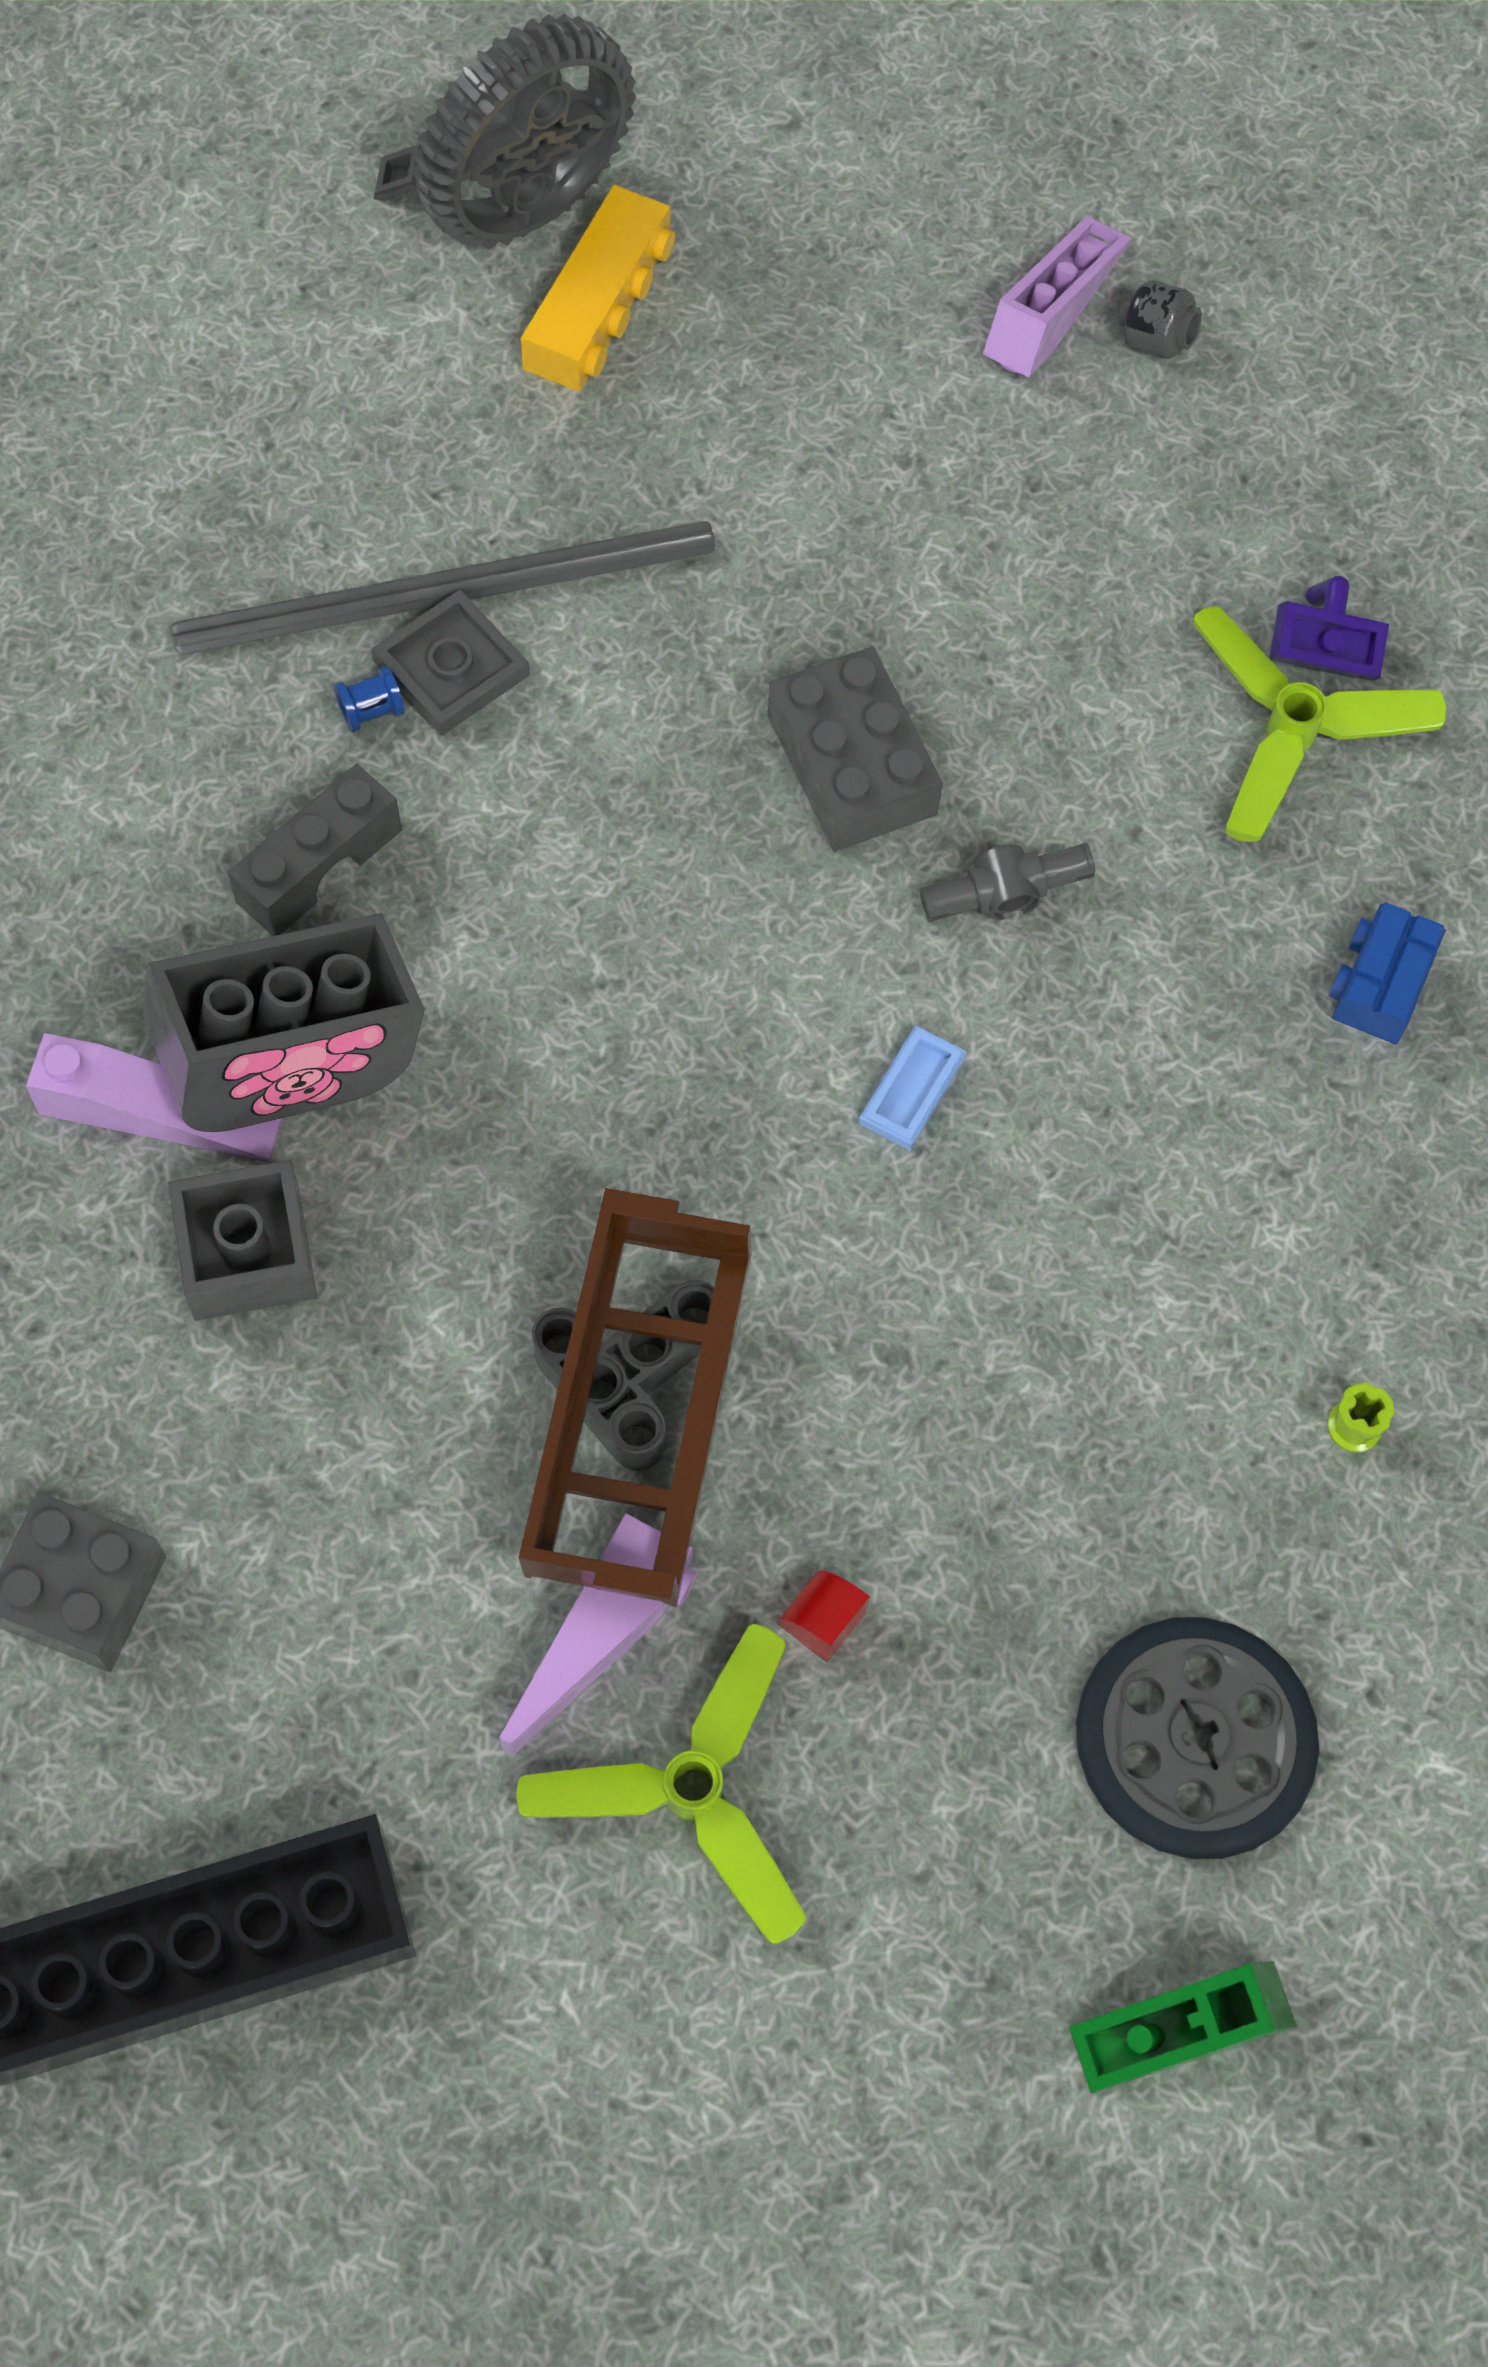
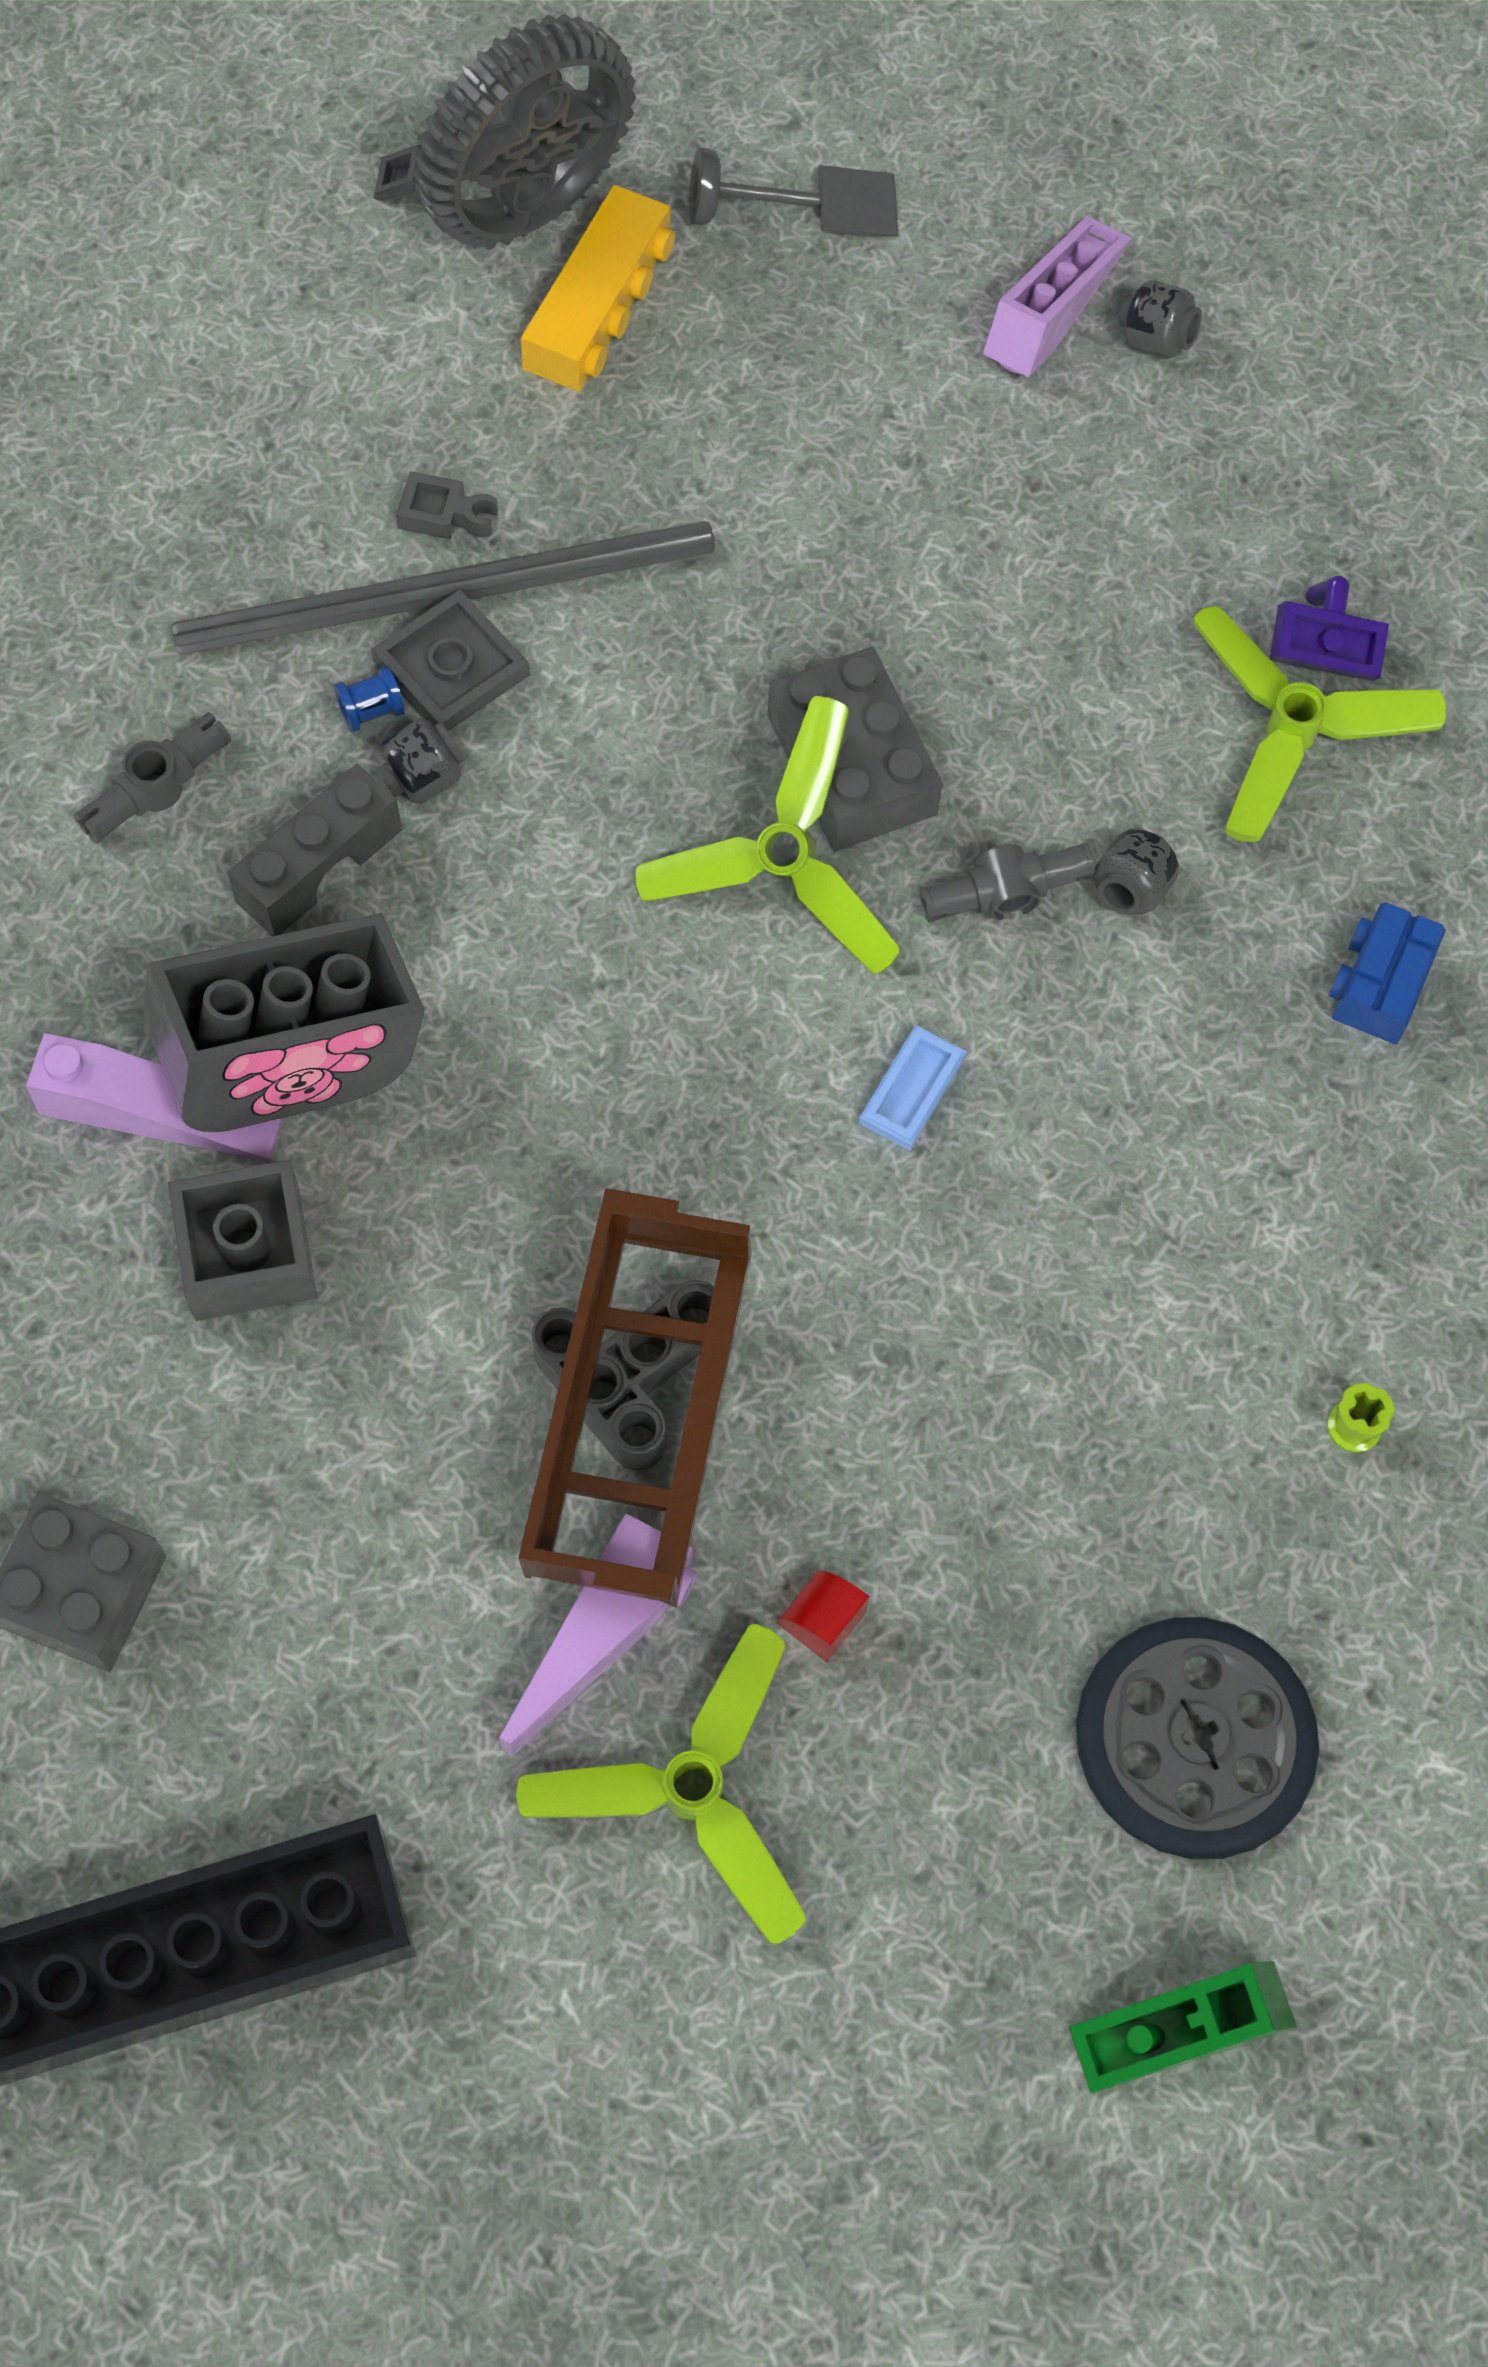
none -> dark grey pin [73,712,231,844]
none -> dark grey head [376,718,465,804]
none -> dark grey plate [396,471,498,539]
none -> lime piece [636,696,900,973]
none -> dark grey piece [689,148,898,237]
none -> dark grey head [1094,829,1179,915]

